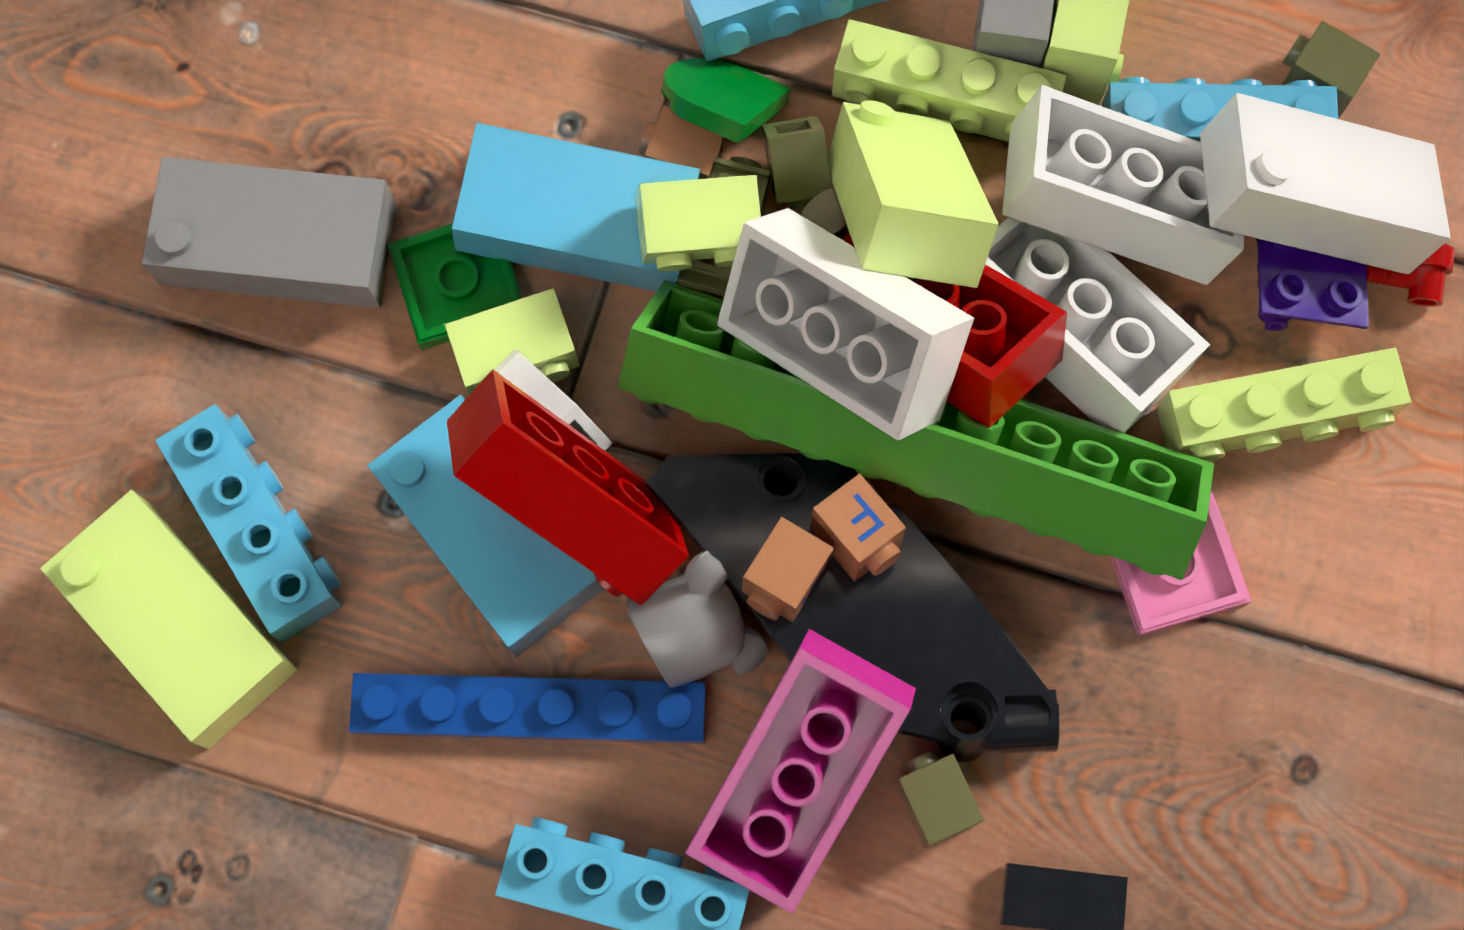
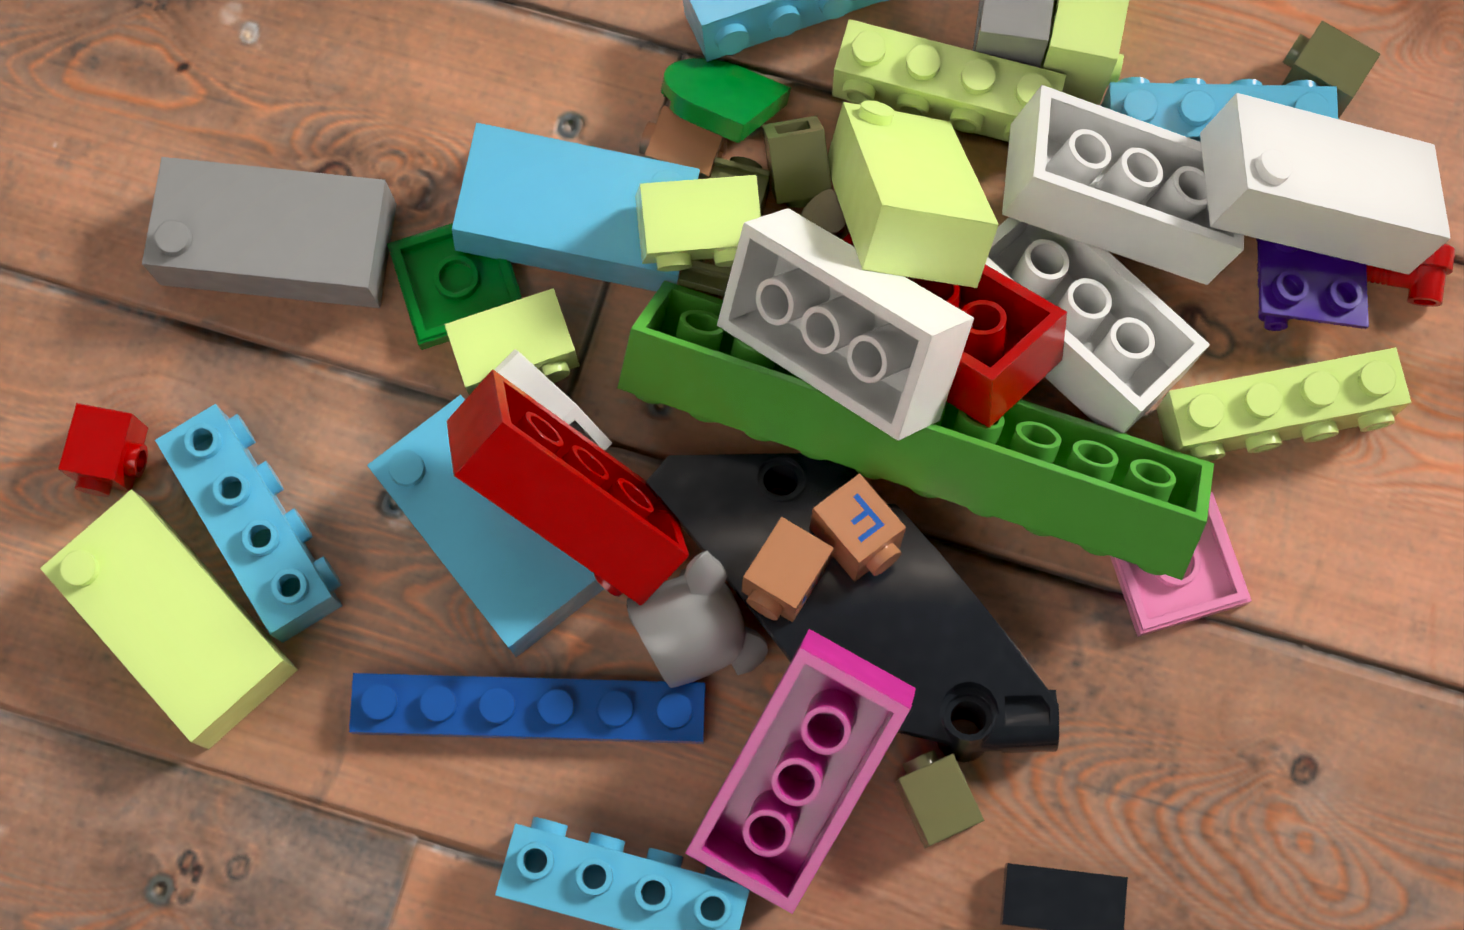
none -> red brick [58,403,148,497]

